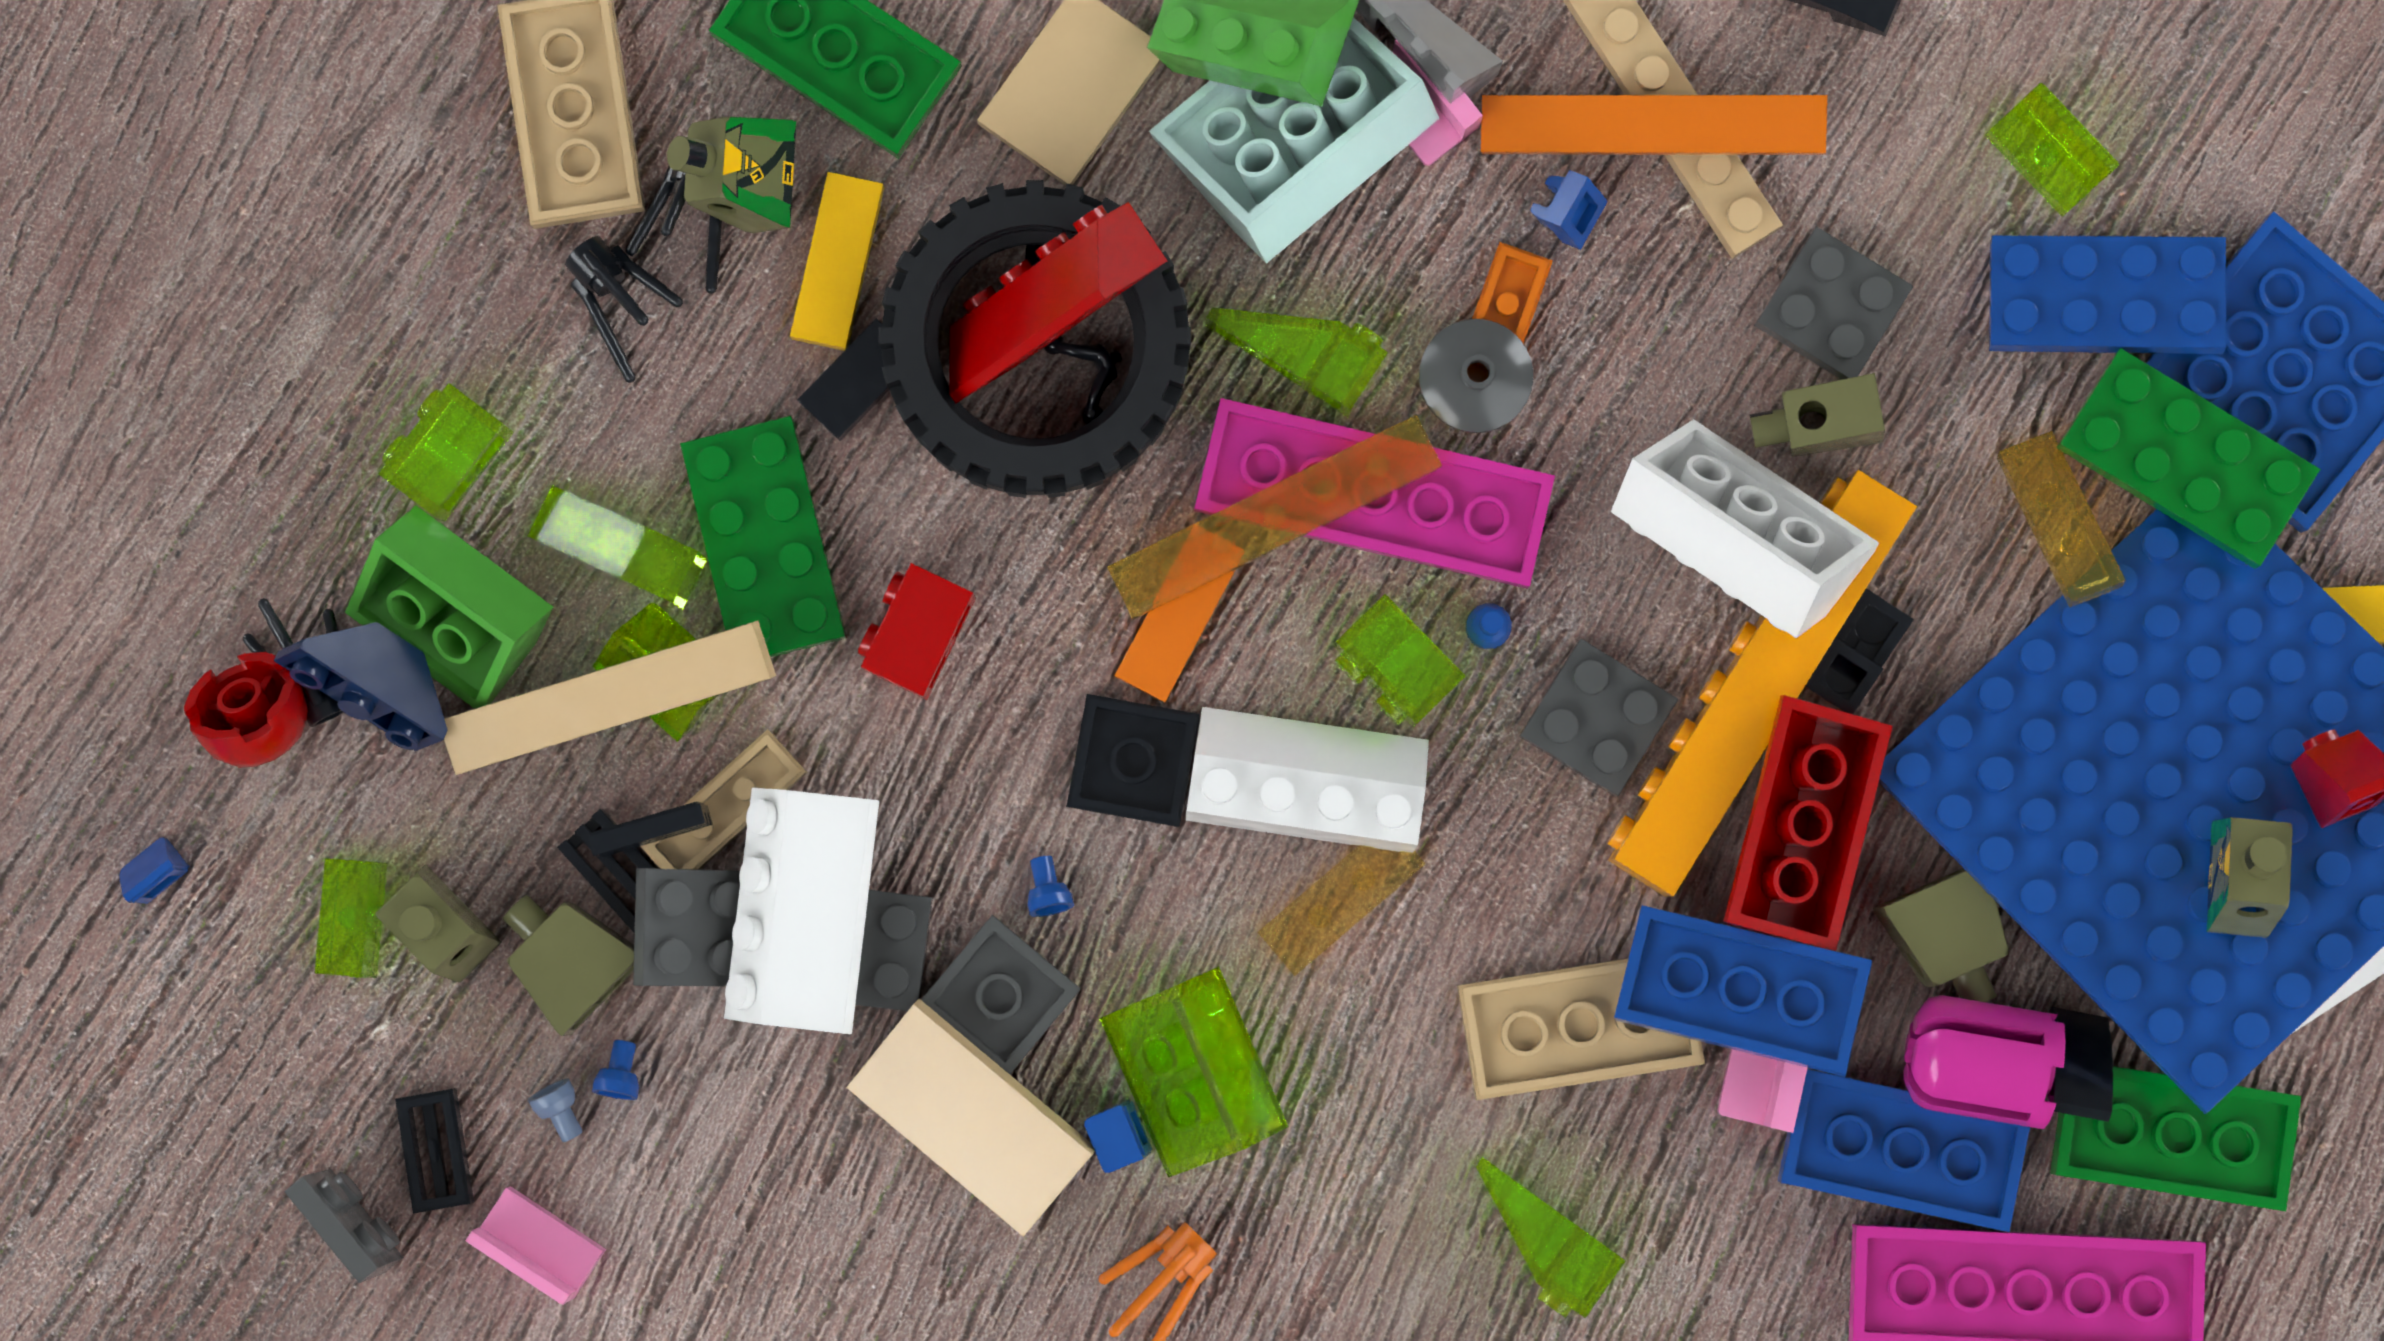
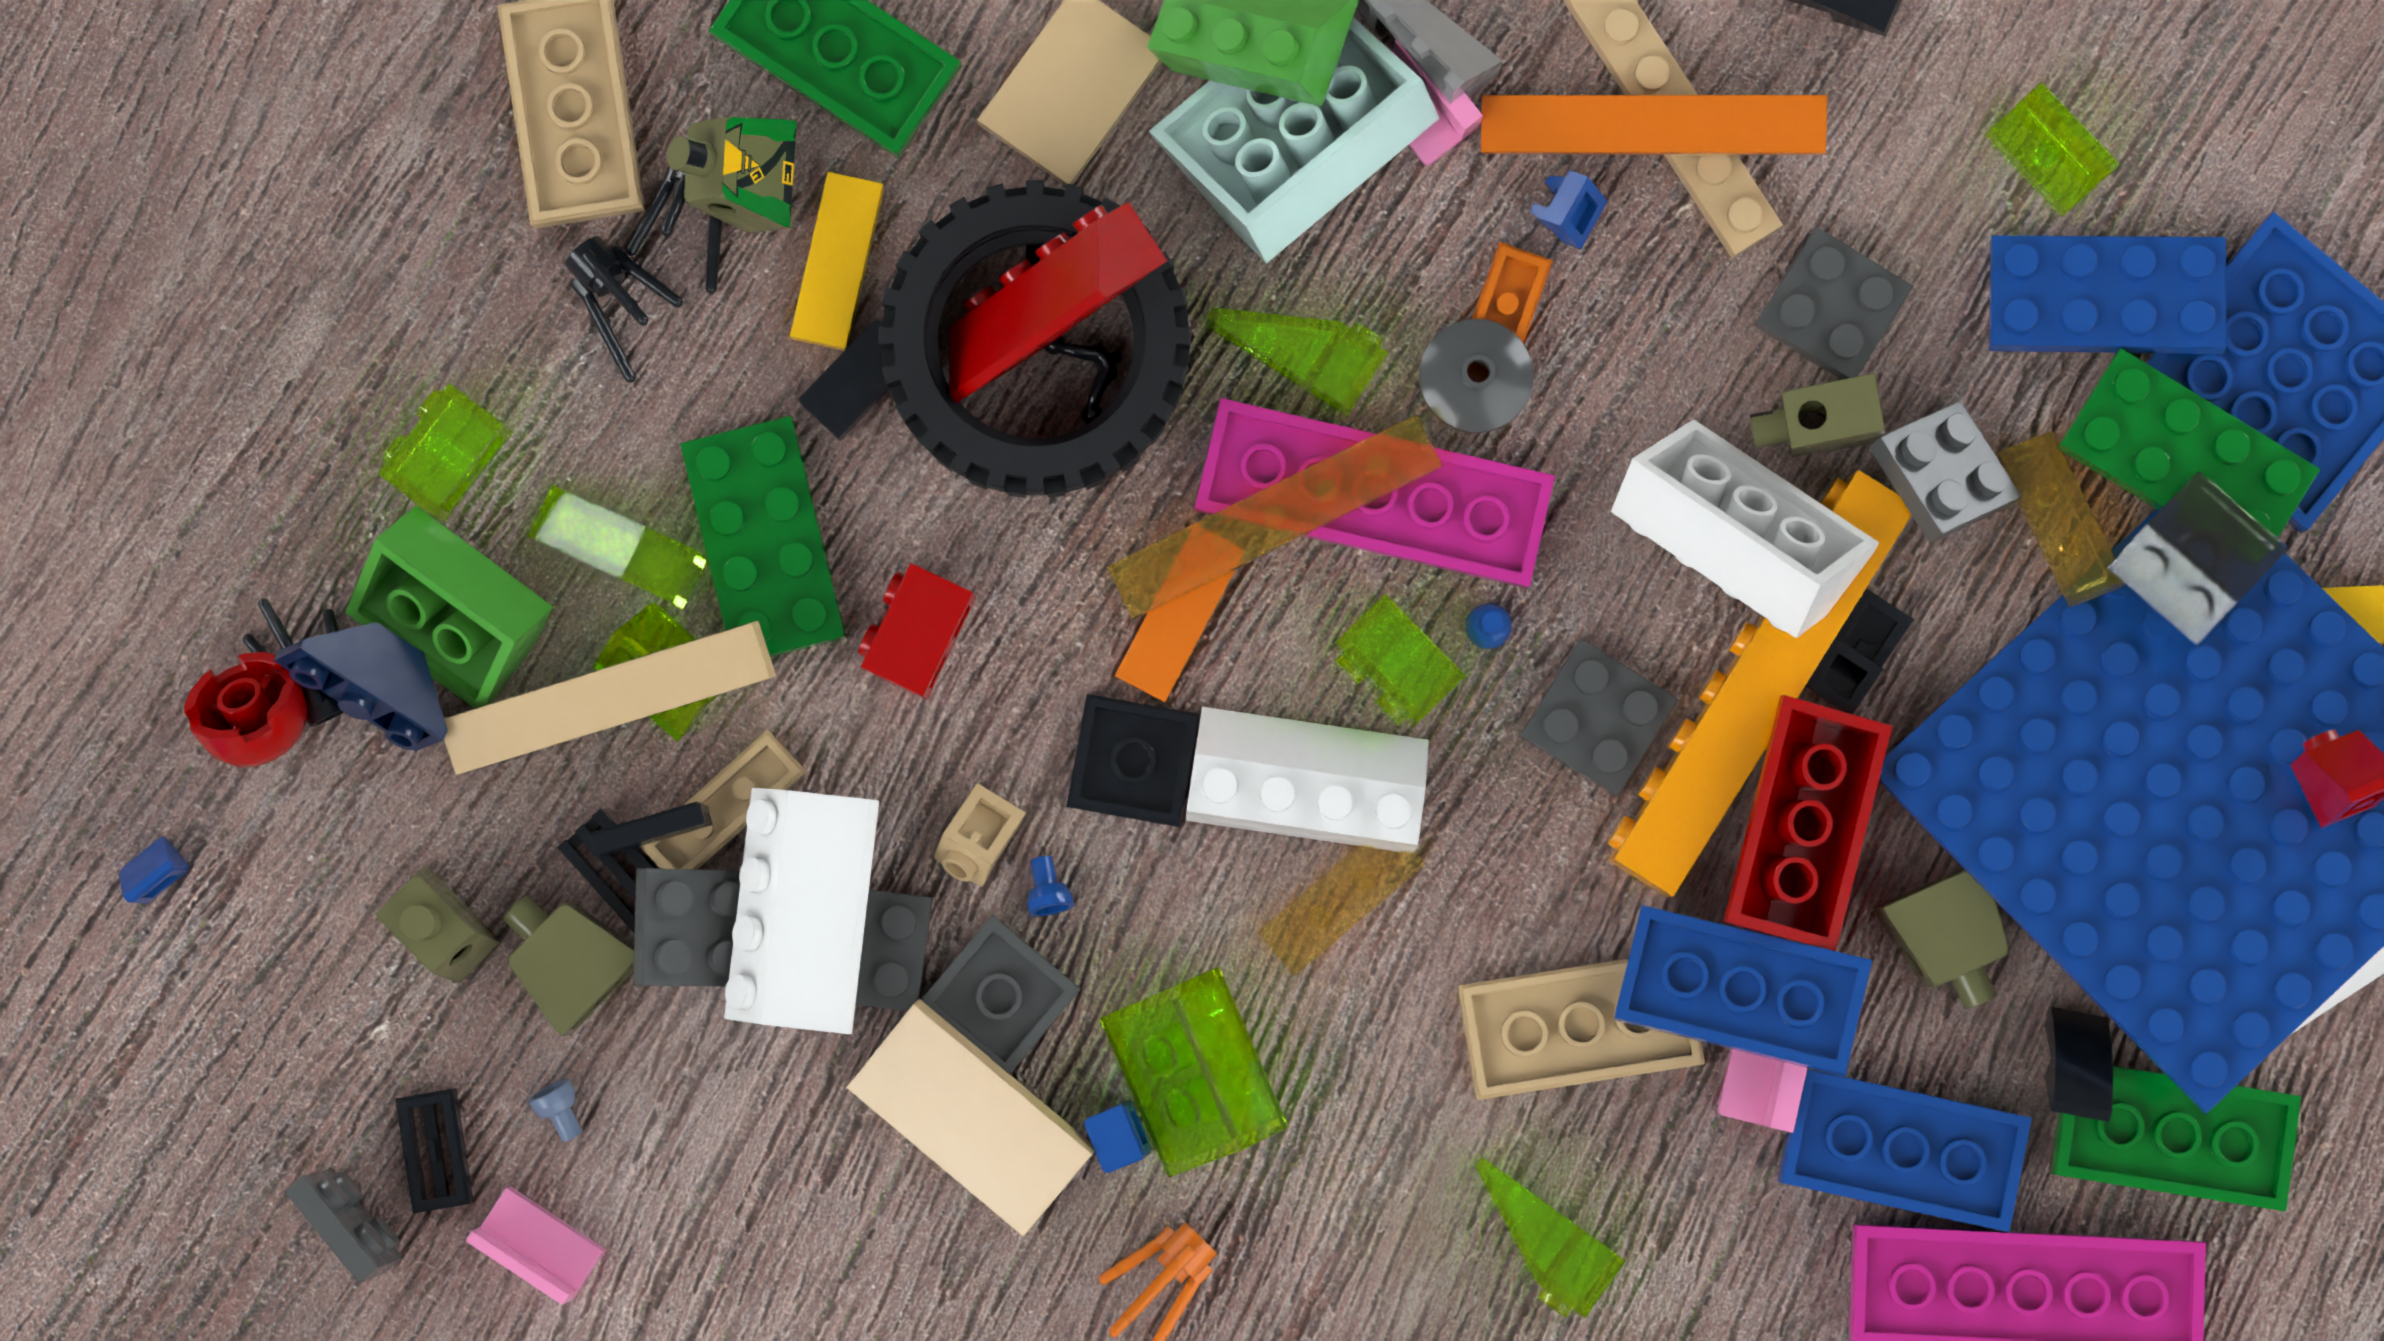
clear neon green panel [314,858,388,978] -> none
blue piece [592,1040,640,1100] -> none
dark pink cylinder [1904,995,2066,1129] -> none
olive torso [2206,817,2293,938] -> none
none -> tan bracket [934,783,1026,887]
none -> plate [1869,401,2022,544]
none -> clear smoke slope [2108,471,2289,645]

